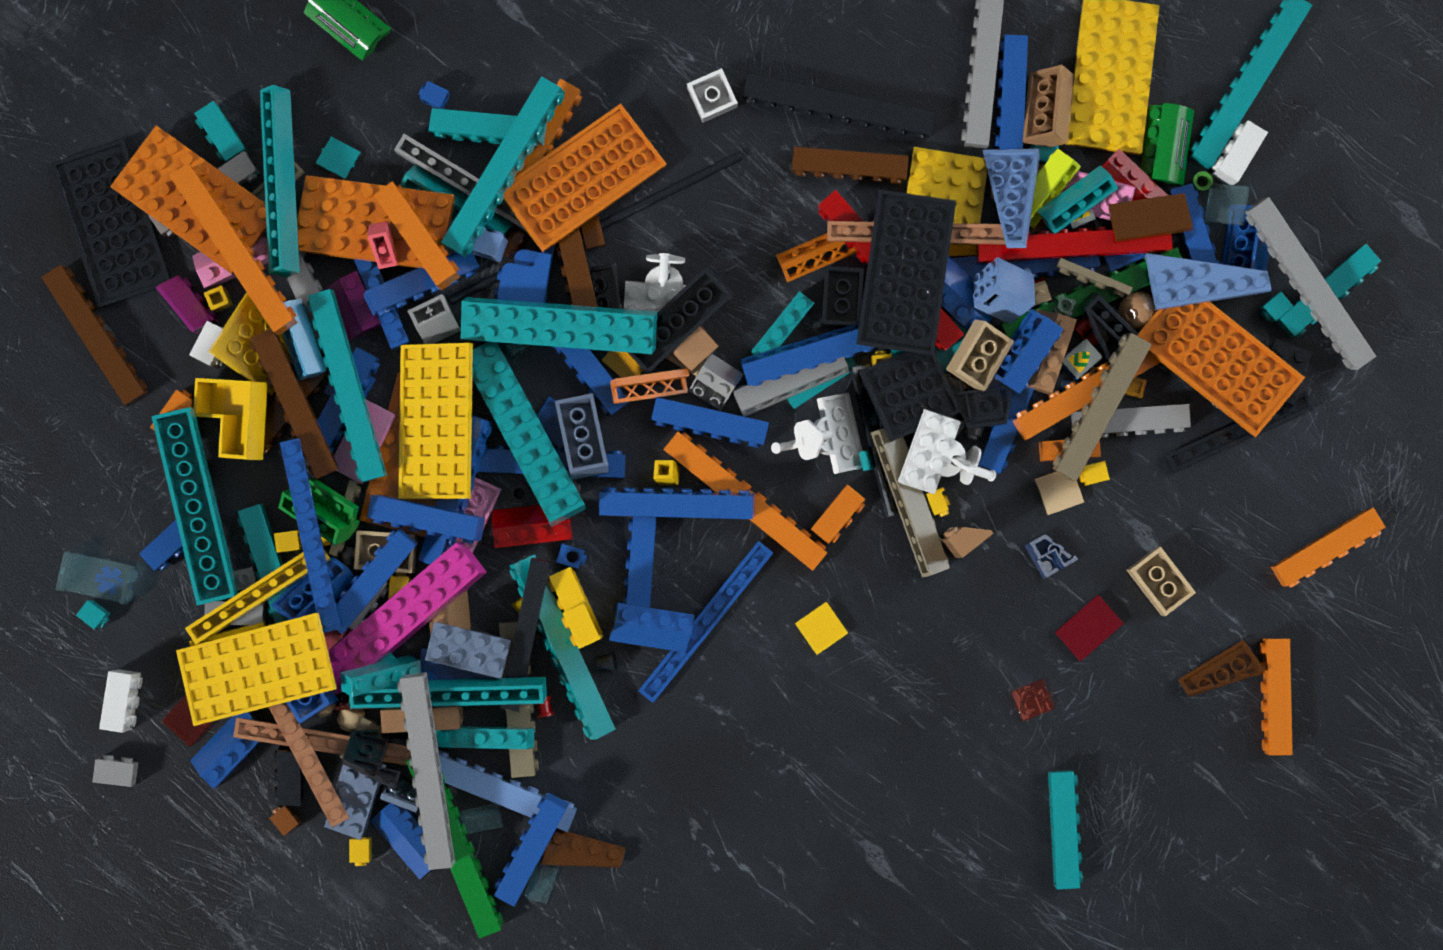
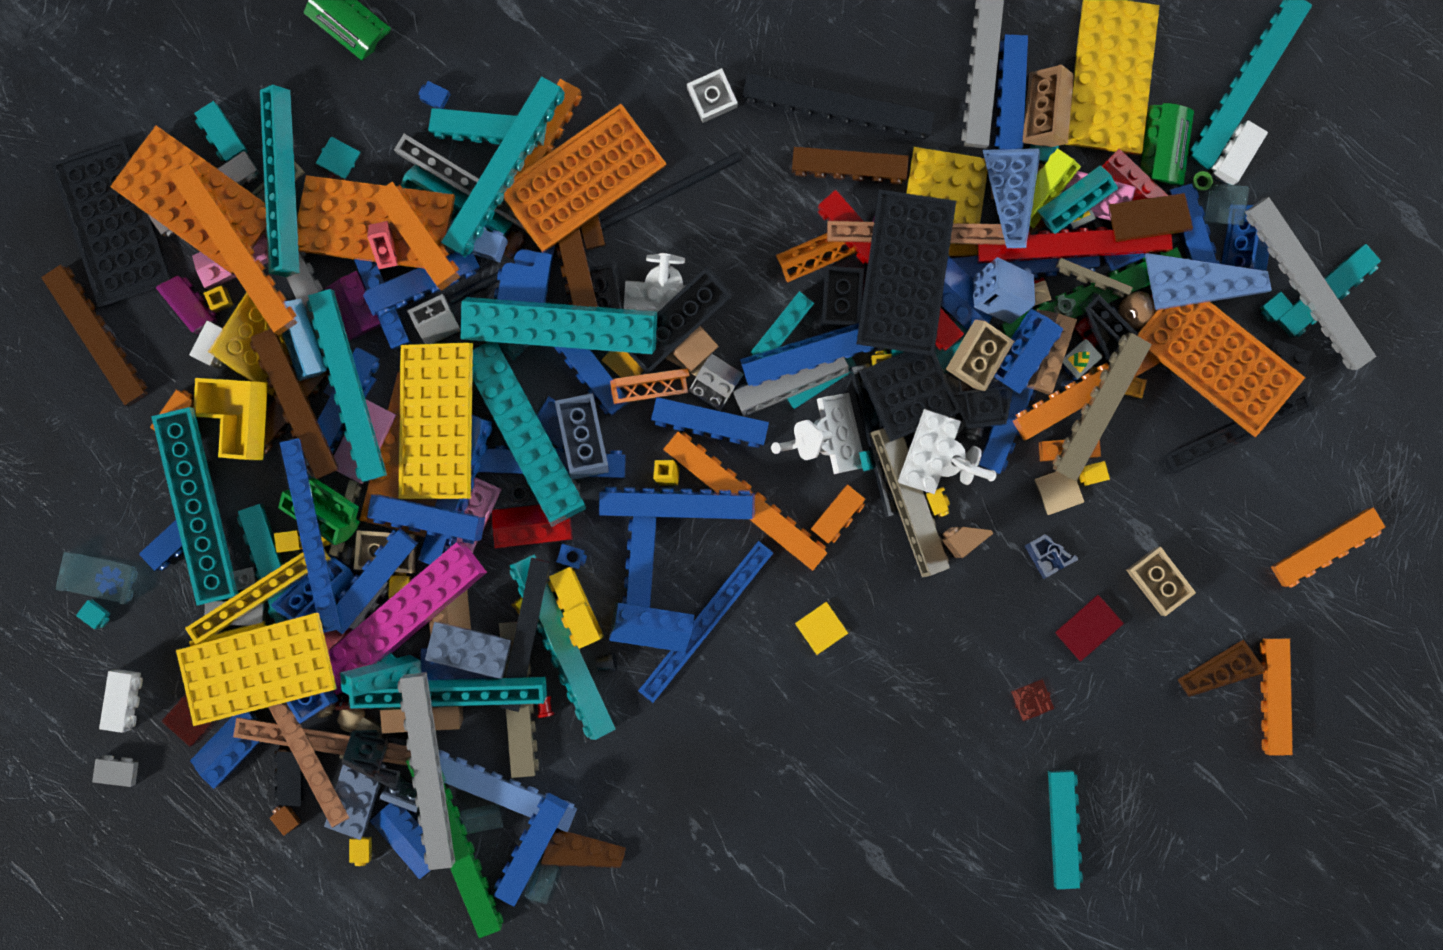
teal brick [435,726,534,749] -> none
light grey brick [1071,404,1191,438] -> none

